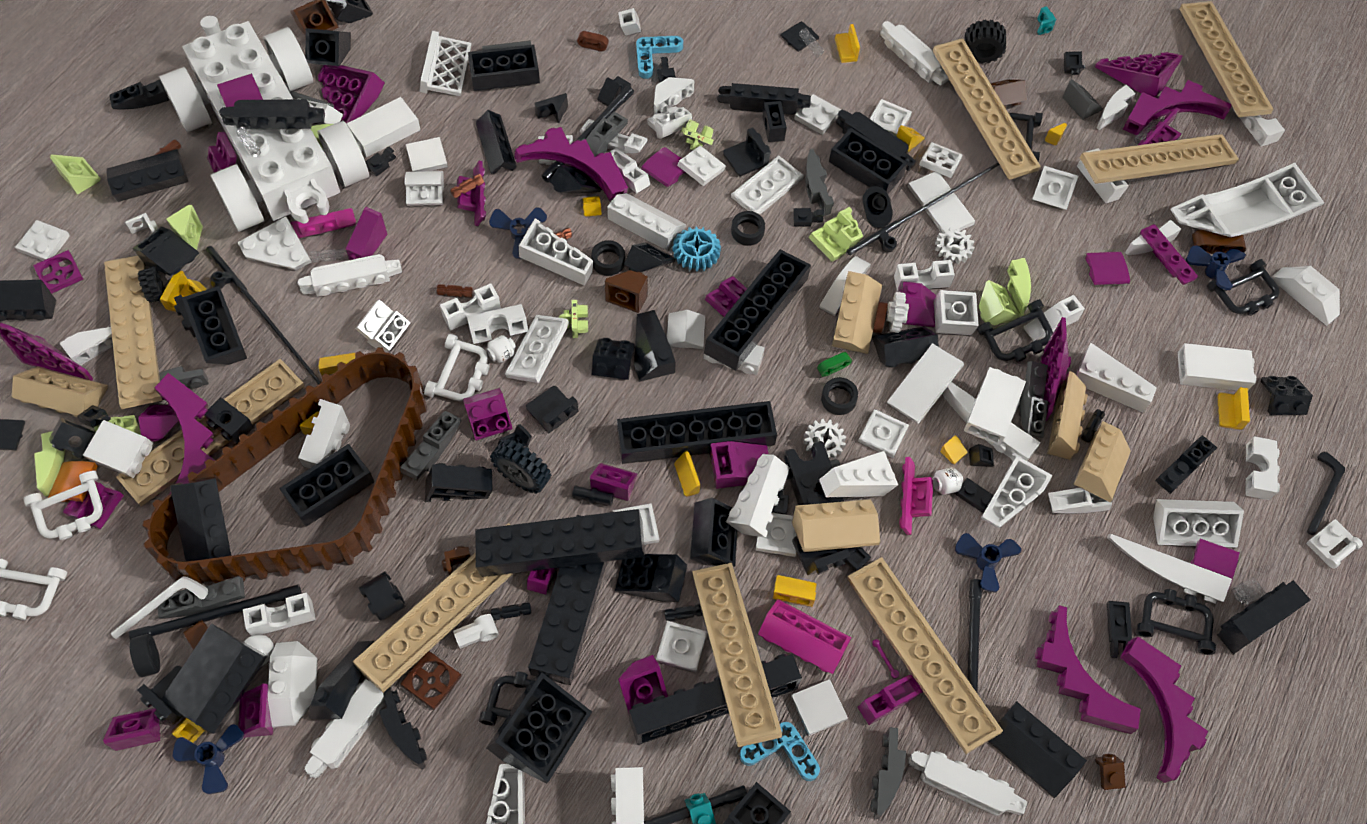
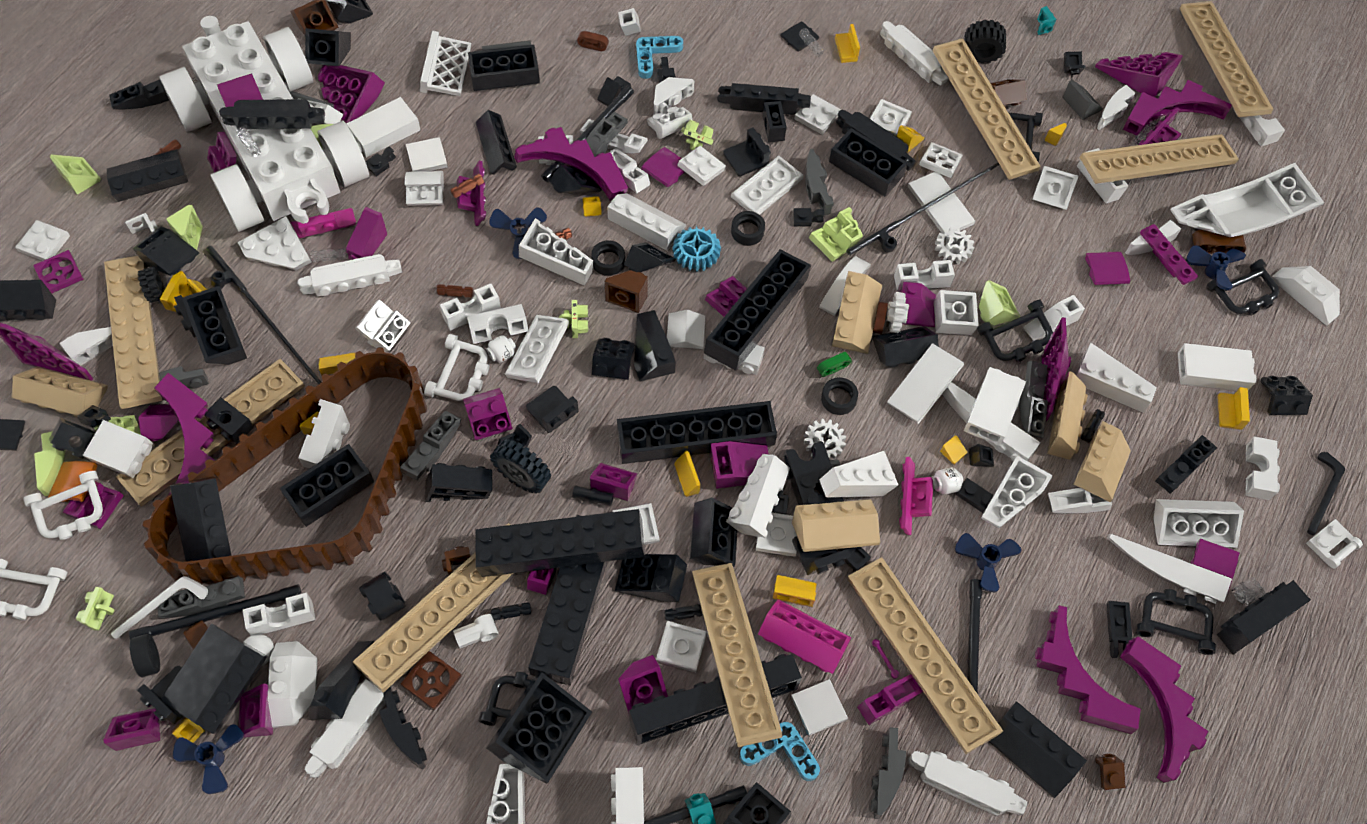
black slope [534,93,568,123] -> none
white tile [858,409,909,458] -> none
black piece [862,186,893,228] -> none
yellowish green slope [1007,258,1031,316] -> none
none -> yellowish green hips [76,587,115,631]

